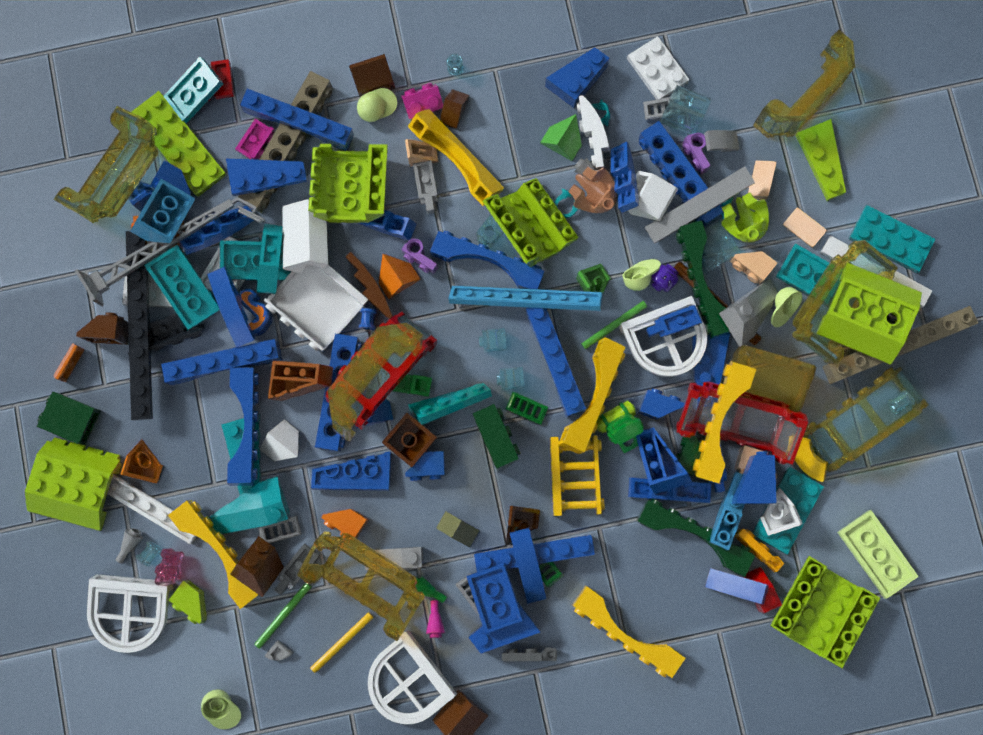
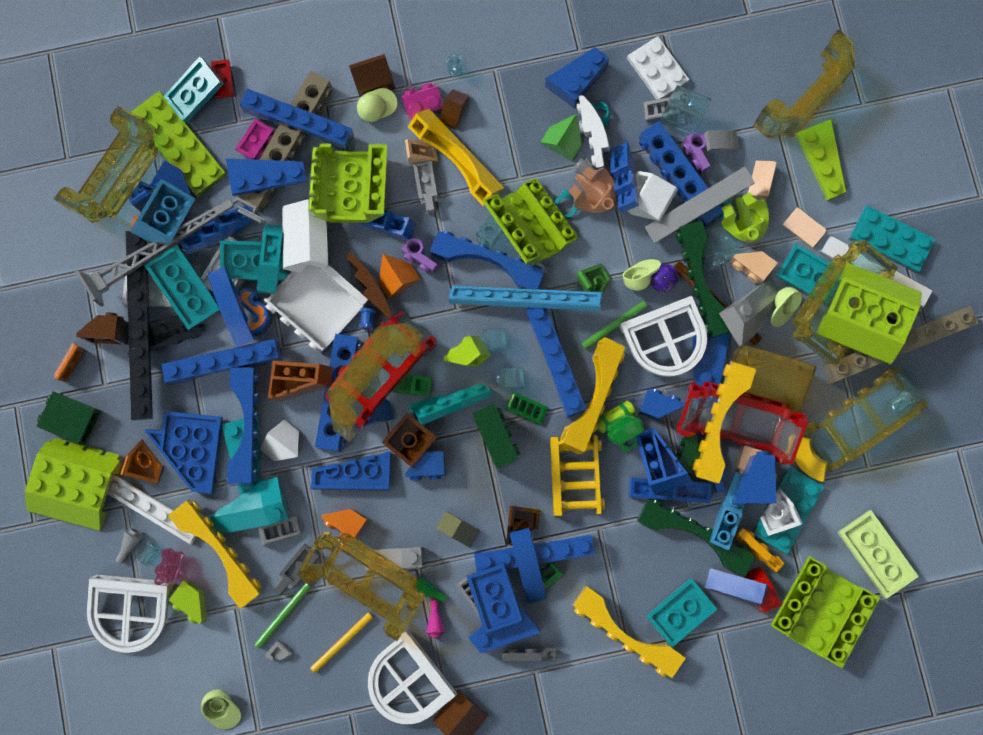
reddish brown slope [230,536,284,597] -> none
blue hinge [646,305,702,338] -> none
none -> blue wing [145,411,223,494]
none -> lime slope [443,335,491,367]
none -> teal plate [645,578,717,647]

